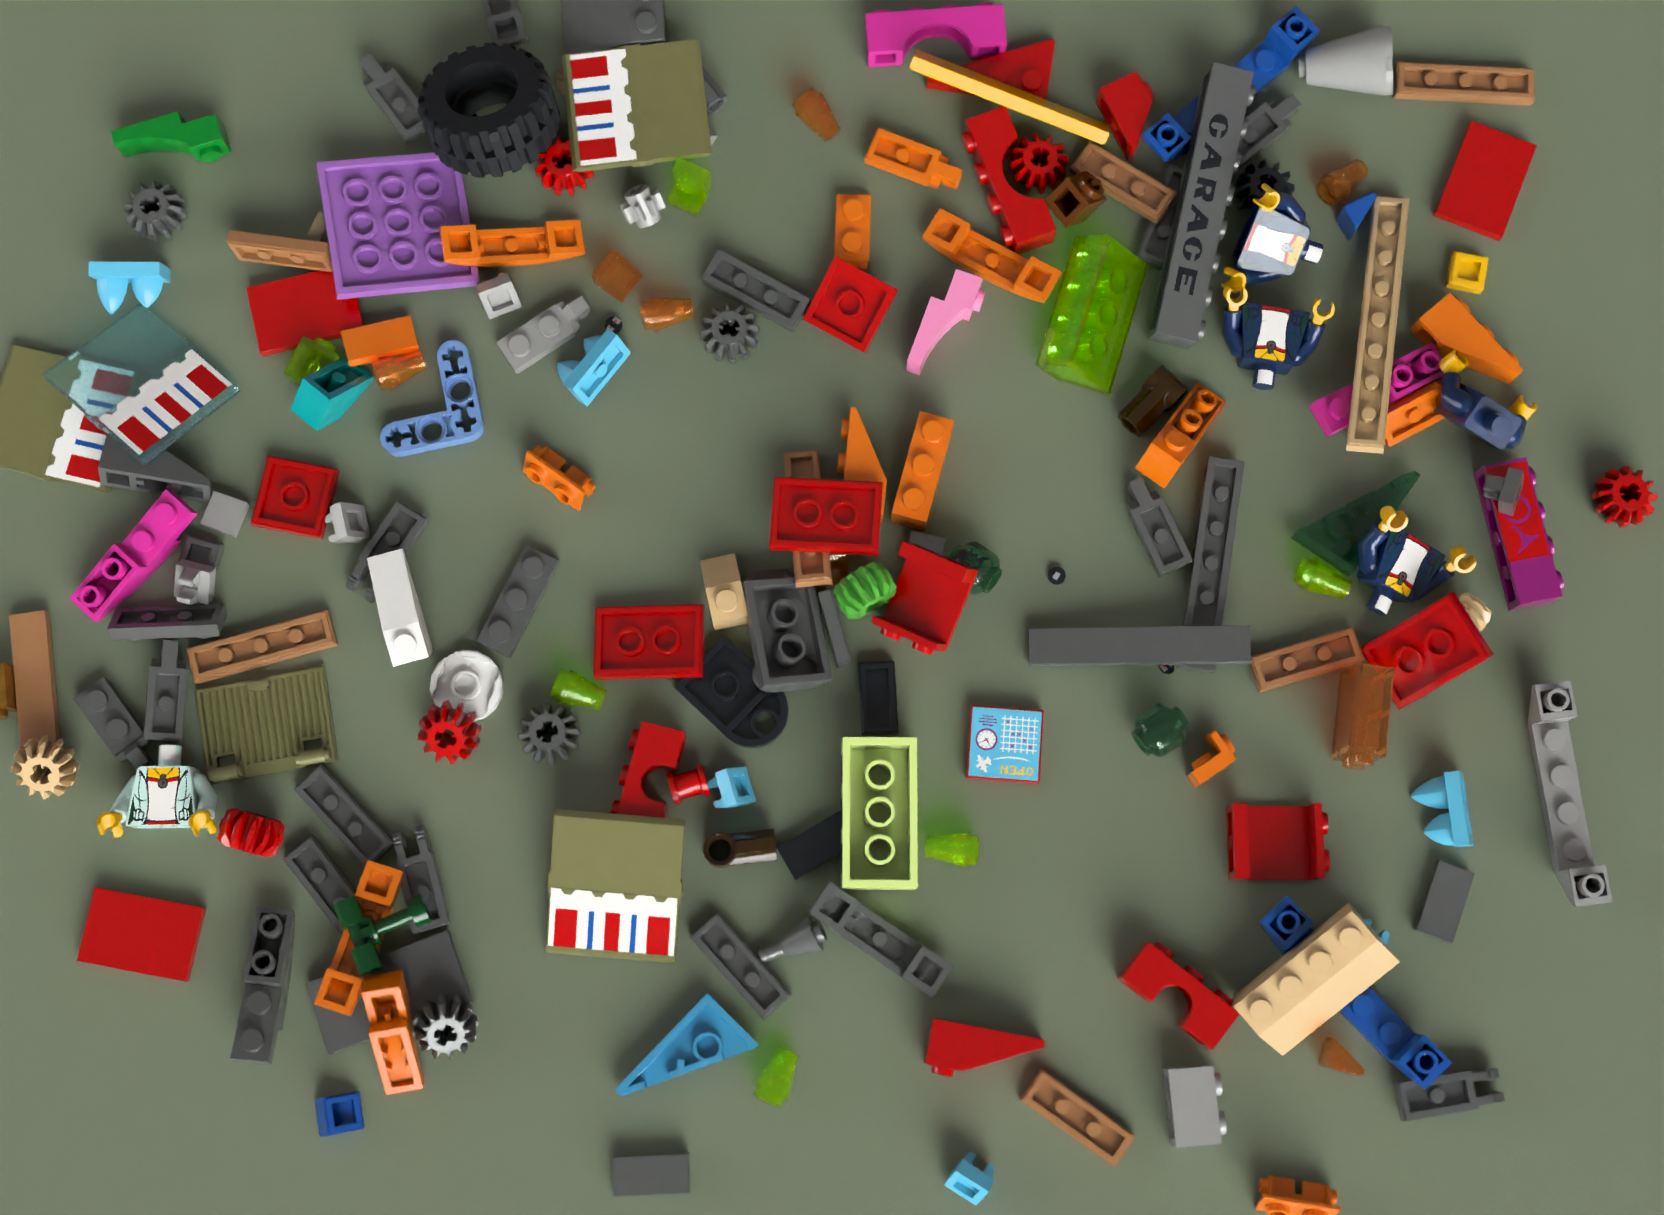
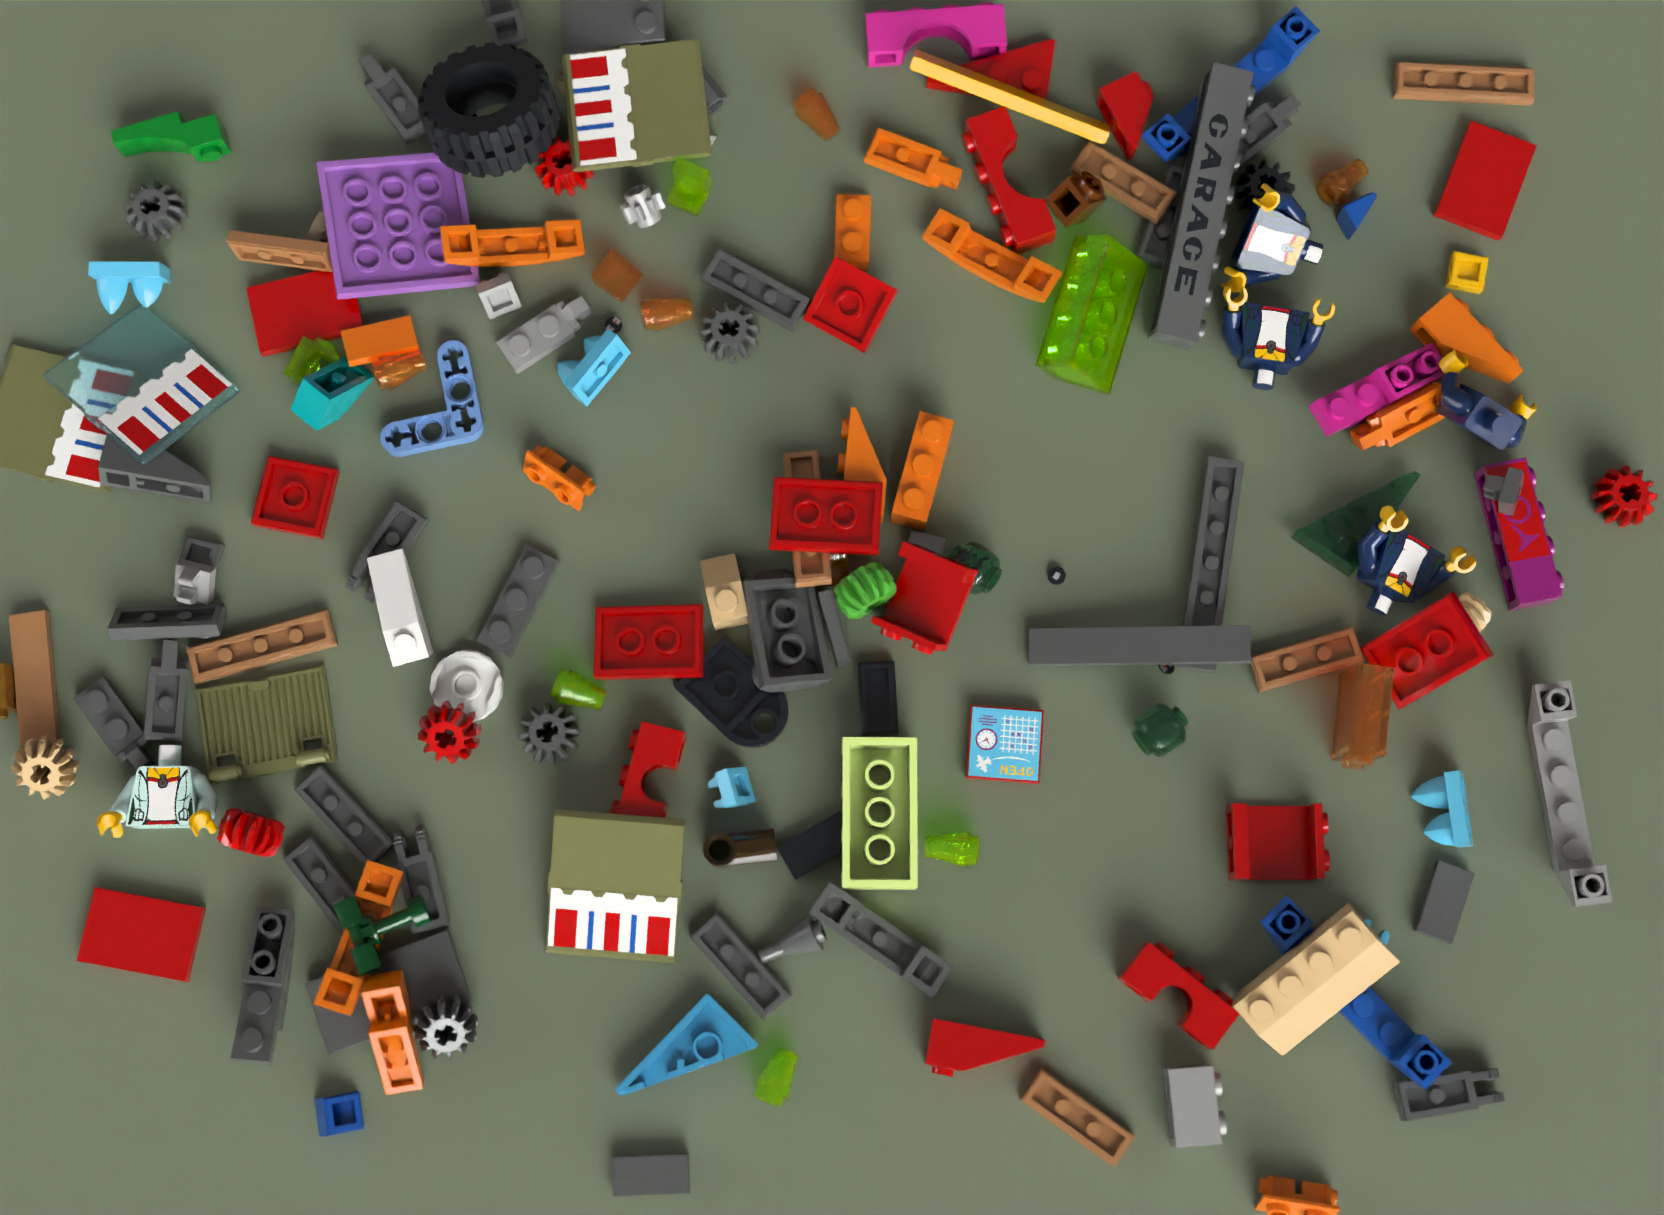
dark pink slope [69,489,198,622] -> none
light grey tile [200,491,250,538] -> none
light grey tile [325,502,371,543] -> none
red bush [666,763,711,805] -> none
bright pink slope [906,269,986,375] -> none
medium azure tile [944,1152,995,1206] -> none
red gear [1009,132,1069,195] -> none
dark brown piece [1117,365,1189,437] -> none
dark grey hinge [1125,476,1193,578] -> none
orange slope [1135,382,1227,488] -> none
orange bracket [1186,729,1237,788] -> none
clear neon green cone [1294,557,1352,599] -> none
light grey cone [1299,25,1393,96] -> none
clear orange slope [1318,1037,1365,1076] -> none
tan tile [1346,196,1410,454] -> none

